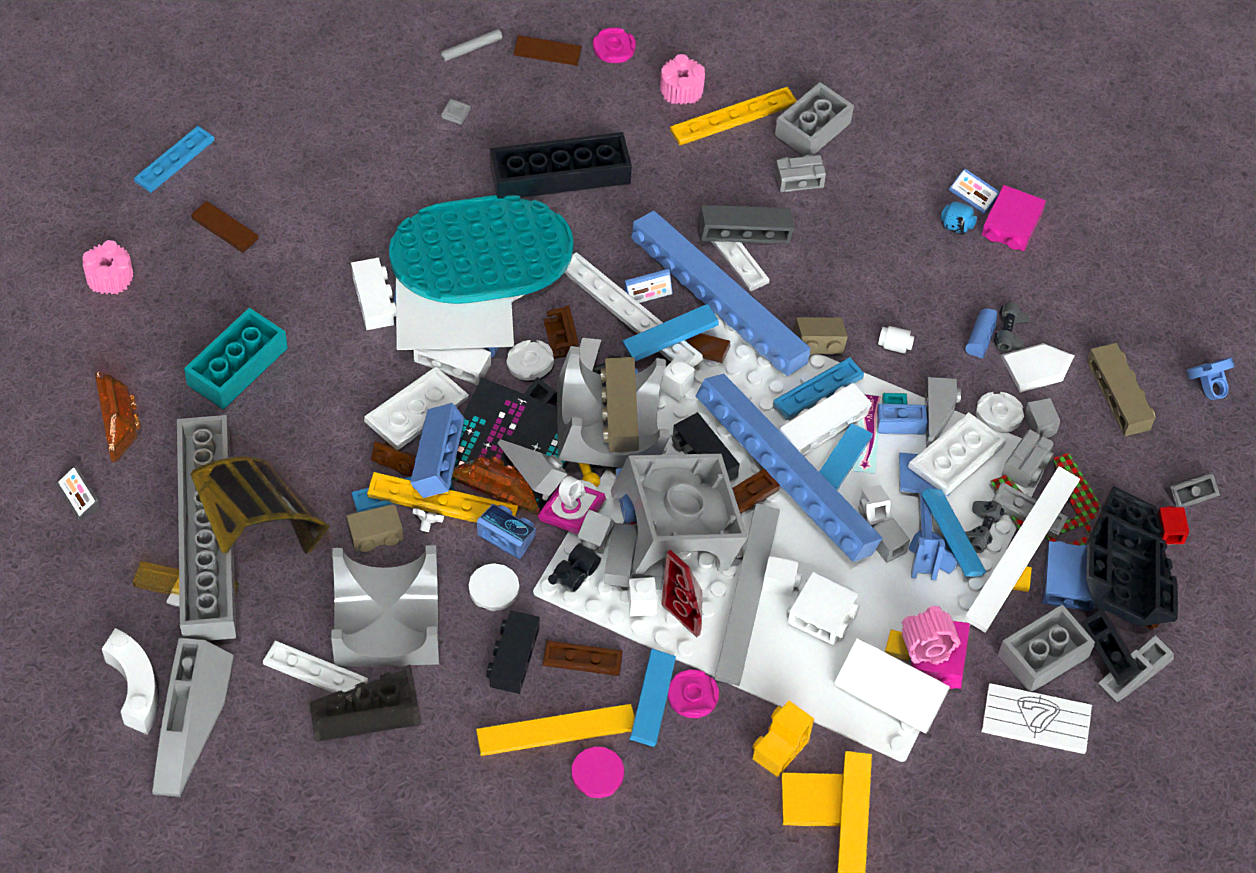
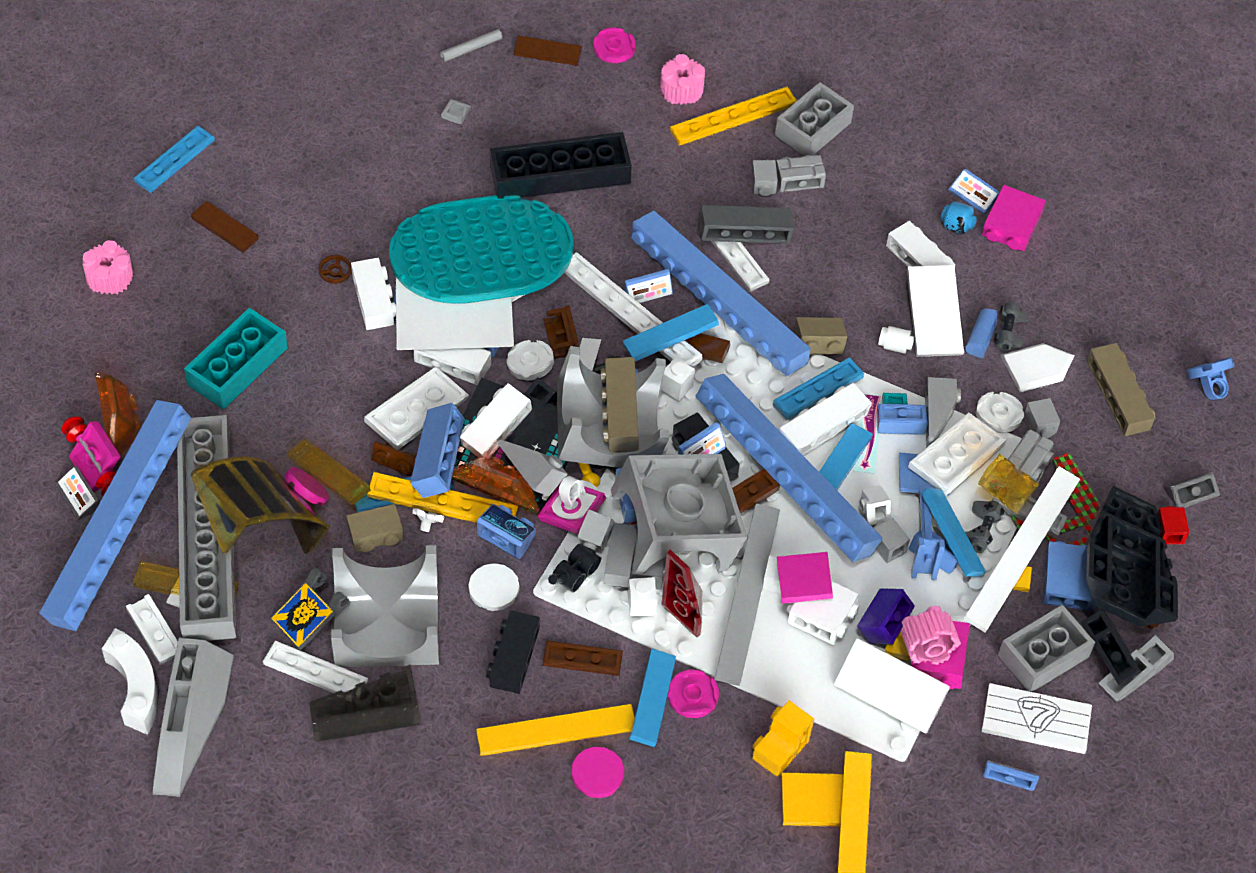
none -> medium blue brick [39,400,191,631]
none -> dark pink plate [61,416,121,496]
none -> white hinge [126,594,178,665]
none -> flag [270,568,350,651]
none -> dark pink tile [284,467,330,506]
none -> clear yellow tile [287,439,371,506]
none -> reddish brown piece [319,255,352,283]
none -> white brick [460,383,532,462]
none -> slope [678,422,726,455]
none -> light grey brick [751,160,778,196]
none -> dark pink tile [777,552,833,604]
none -> dark purple brick [857,588,915,644]
none -> white brick [886,221,955,268]
none -> white tile [907,265,964,357]
none -> clear yellow brick [978,454,1039,514]
none -> medium blue slope [983,760,1039,791]

